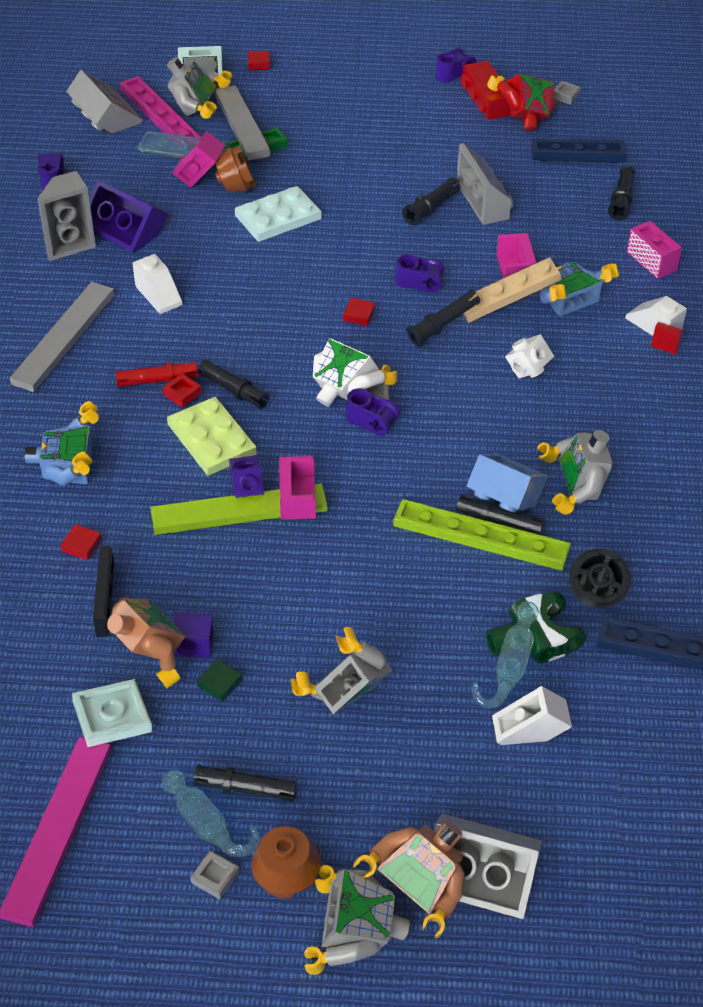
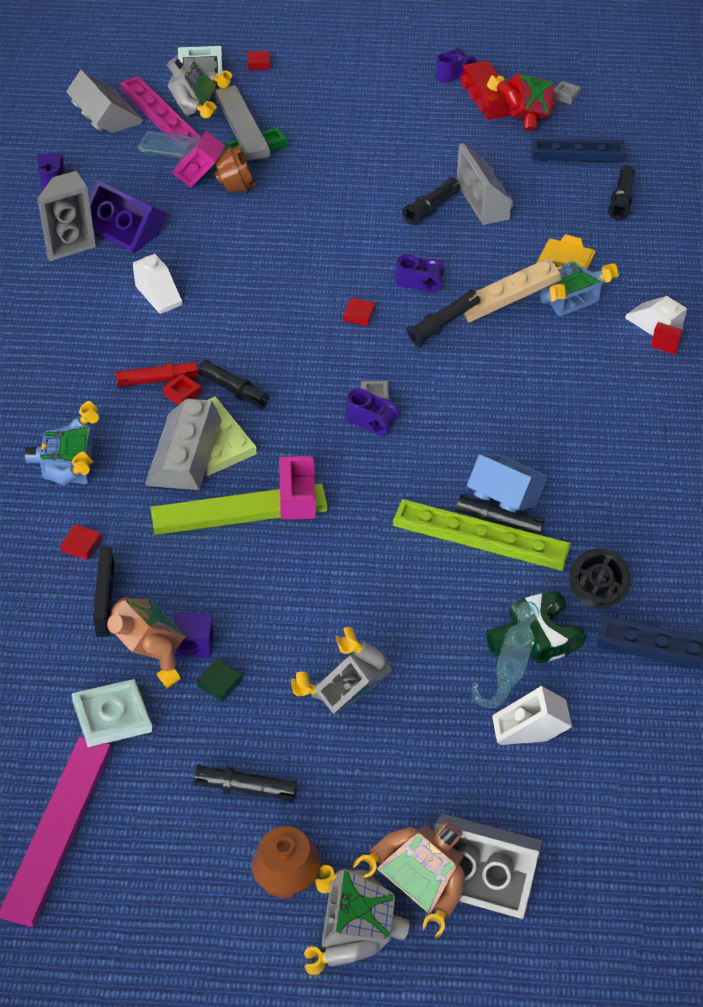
light grey tile [10,282,114,392] -> none
clear light blue piece [162,770,260,858] -> none
light grey tile [190,851,240,899] -> none
dark purple brick [229,455,264,498] -> none
light aqua plate [235,186,321,242] -> none
white torso [313,338,397,407] -> none
dark pink panel [496,233,536,278] -> none
white brick [505,334,554,378] -> none
torso [537,430,612,515] -> none
dark pink panel [627,221,682,279] -> none
none -> light grey slope [145,399,222,490]
none -> yellow piece [536,234,596,269]

